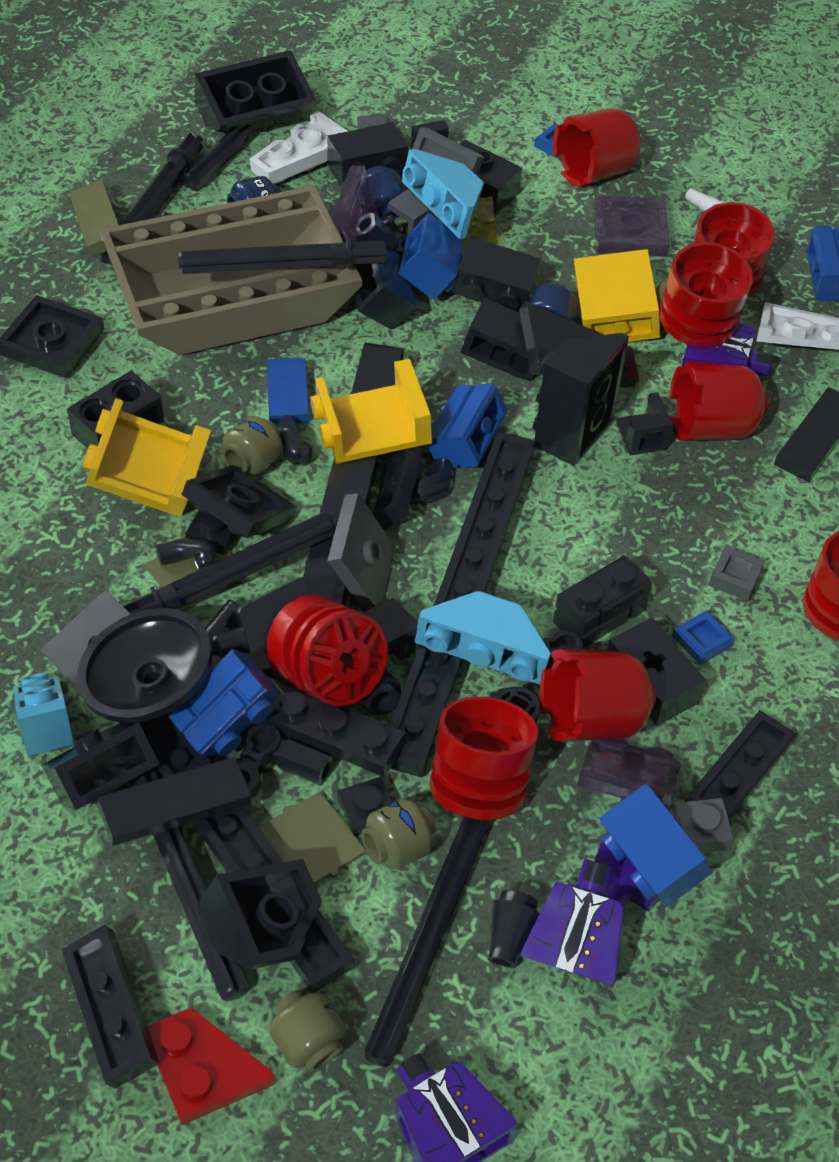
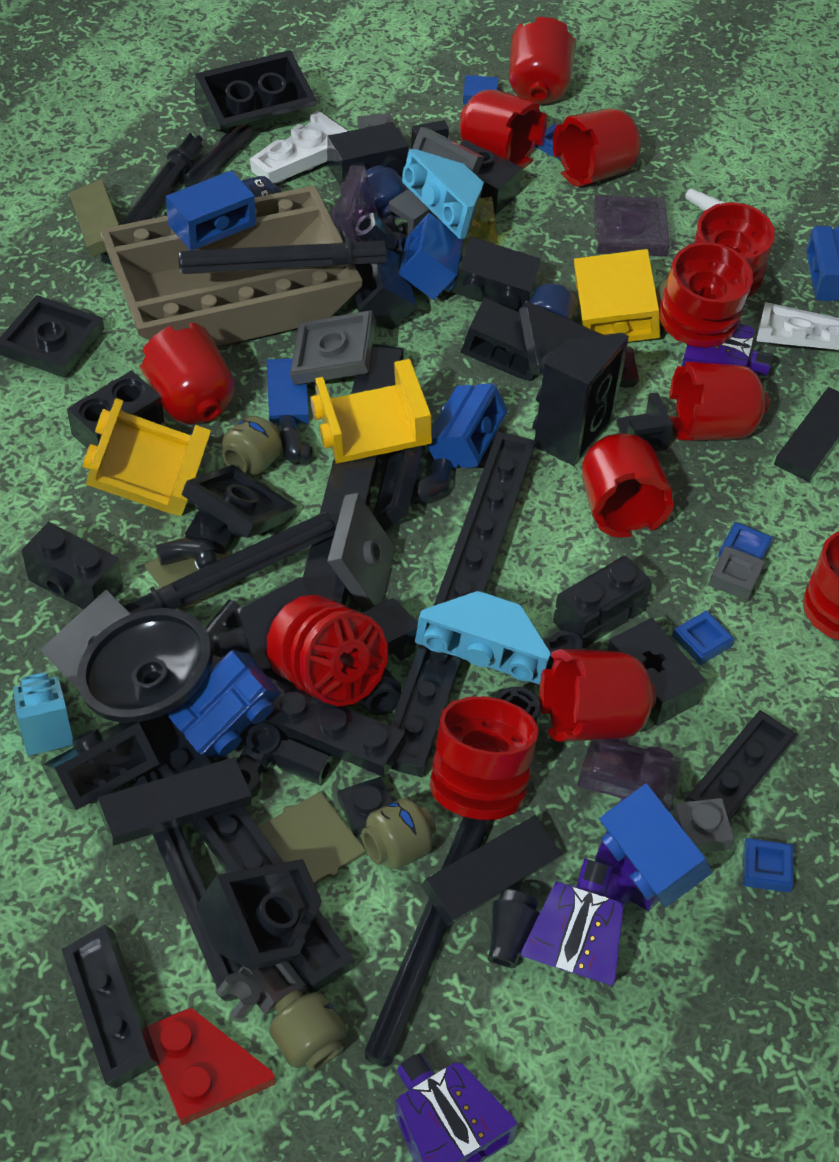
none -> black brick [21,522,123,609]
none -> red cylinder [139,323,235,425]
none -> blue brick [166,170,256,251]
none -> dark grey plate [216,962,309,1018]
none -> dark grey plate [290,310,376,385]
none -> black tile [421,815,562,926]
none -> red cylinder [460,89,547,170]
none -> blue tile [463,75,498,104]
none -> red cylinder [509,17,577,105]
none -> red cylinder [582,433,674,538]
none -> blue tile [718,522,773,560]
none -> blue tile [743,838,793,893]

